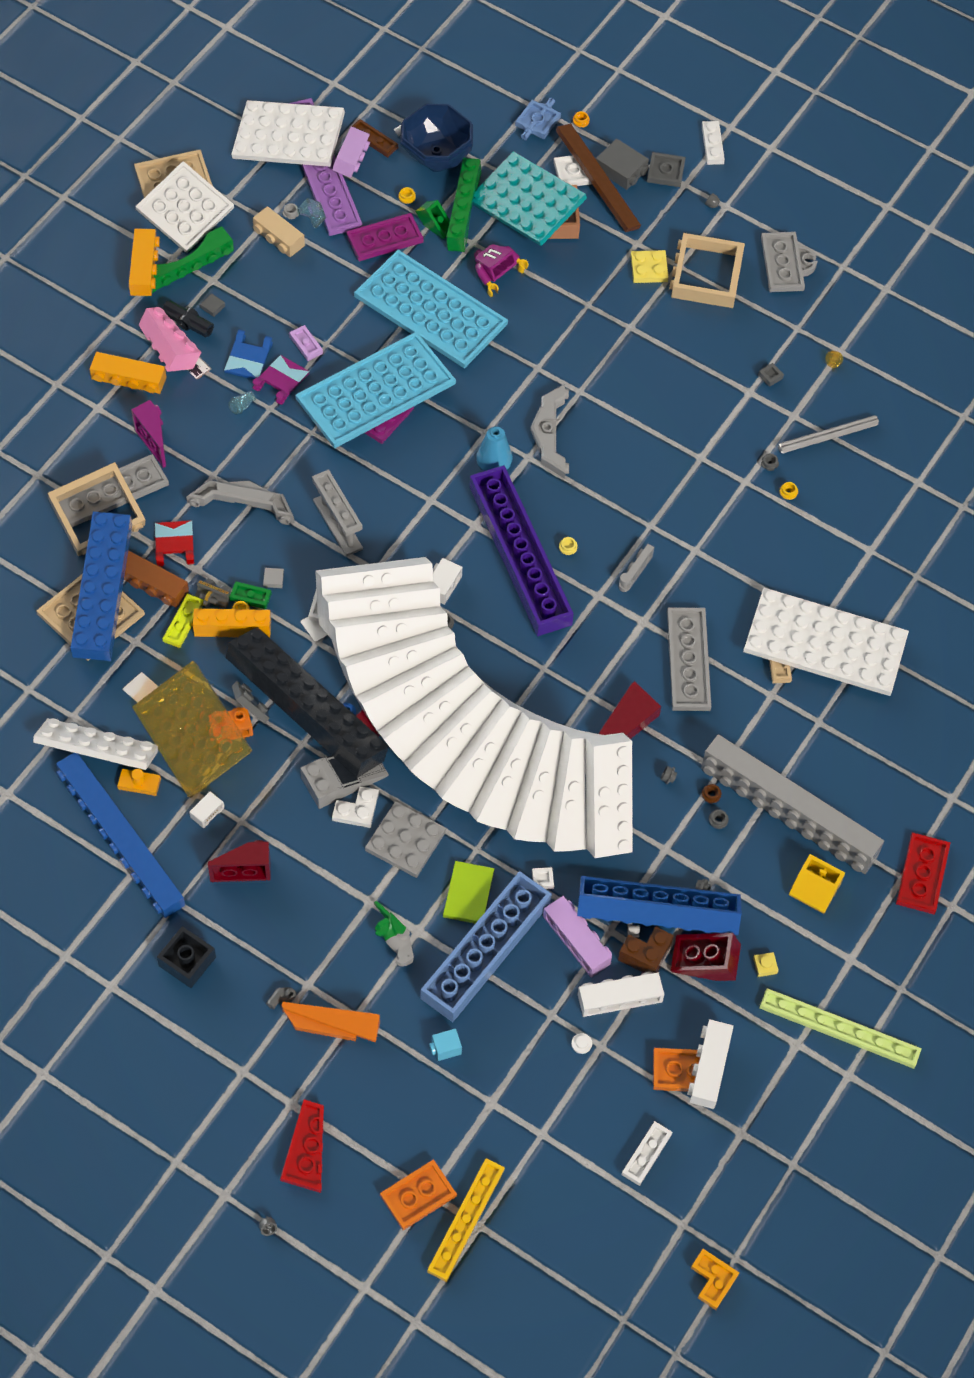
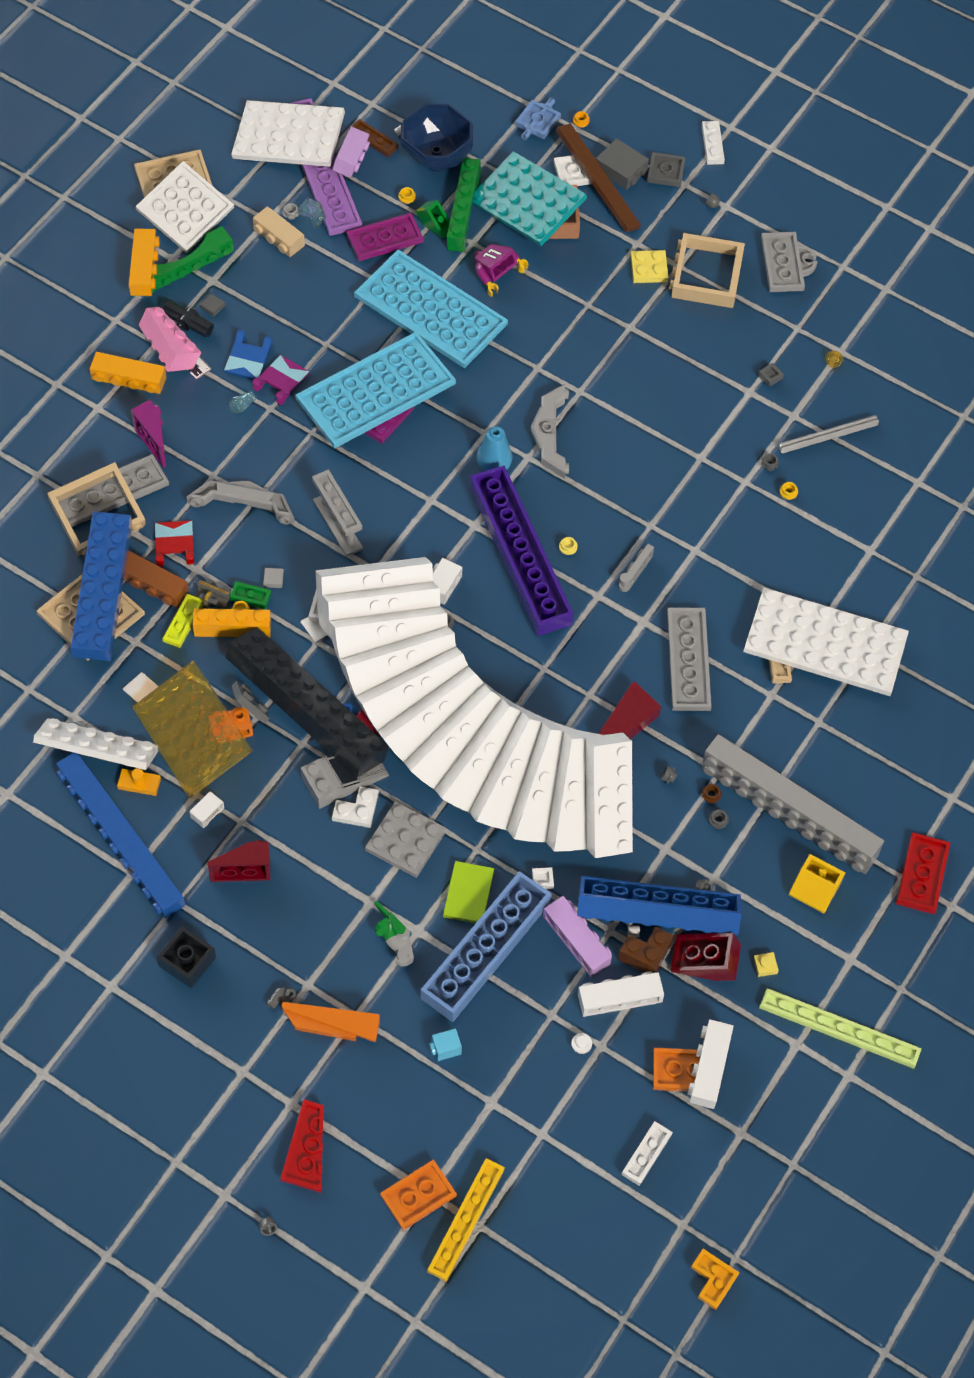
lavender plate [289,325,323,361] -> none

